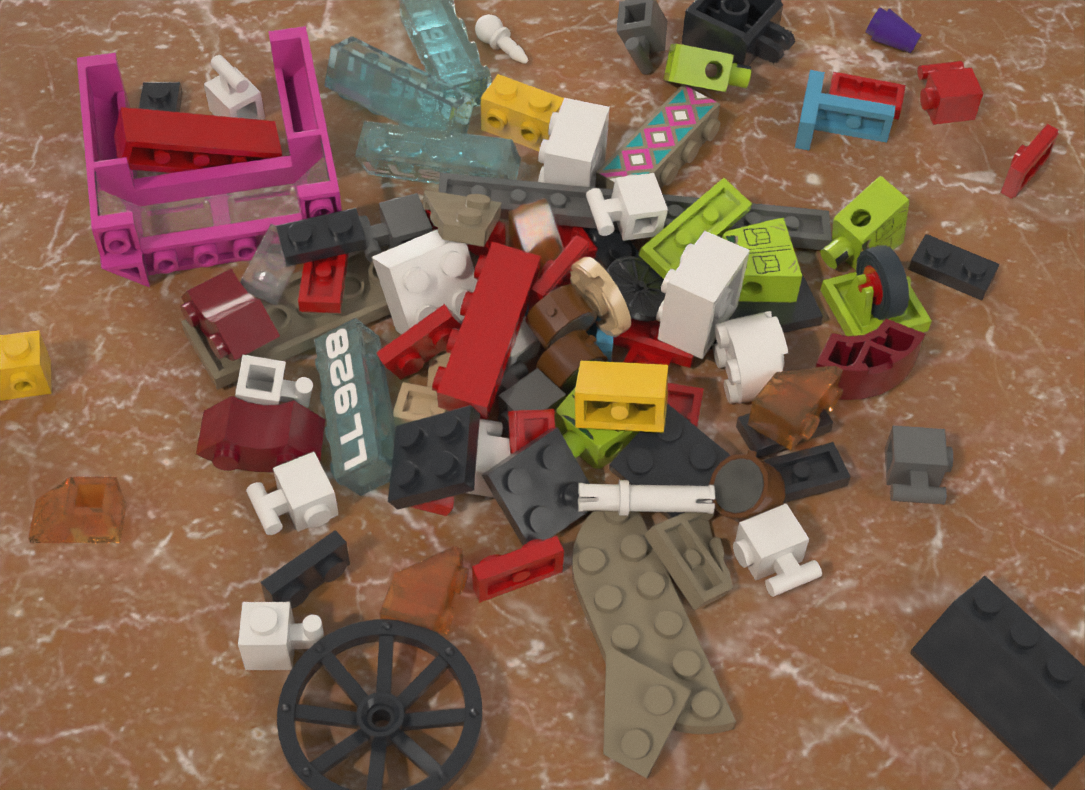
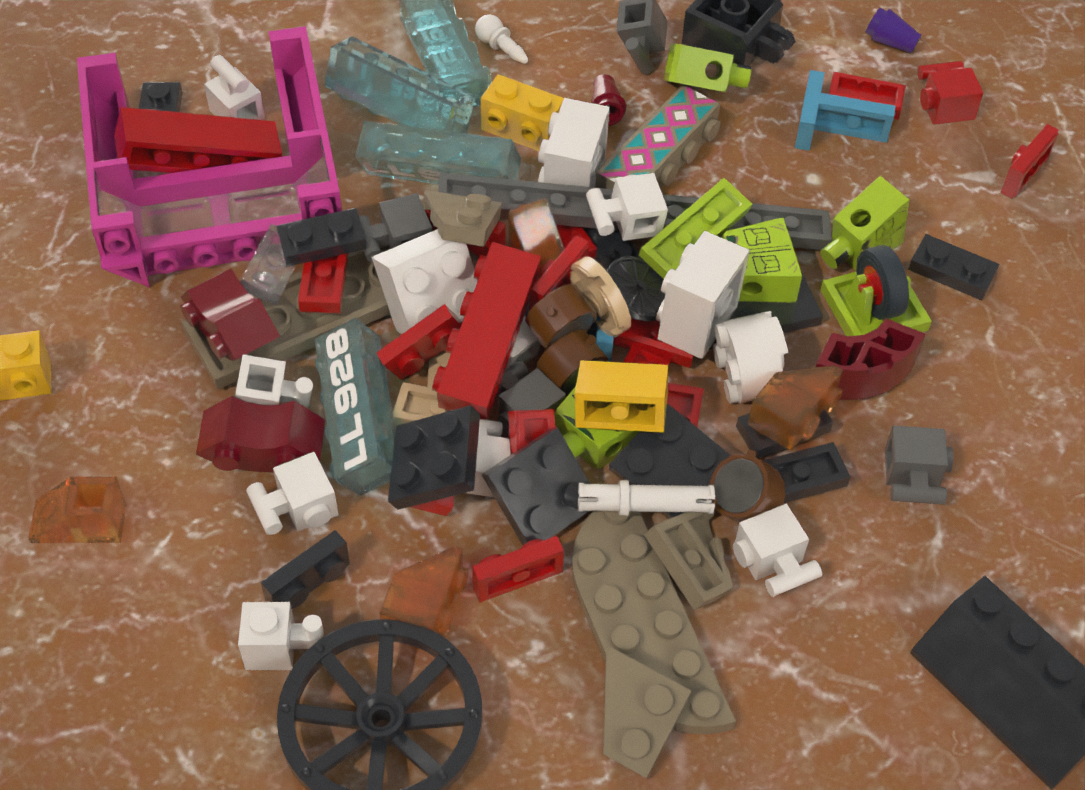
none -> dark red cone [591,74,627,126]

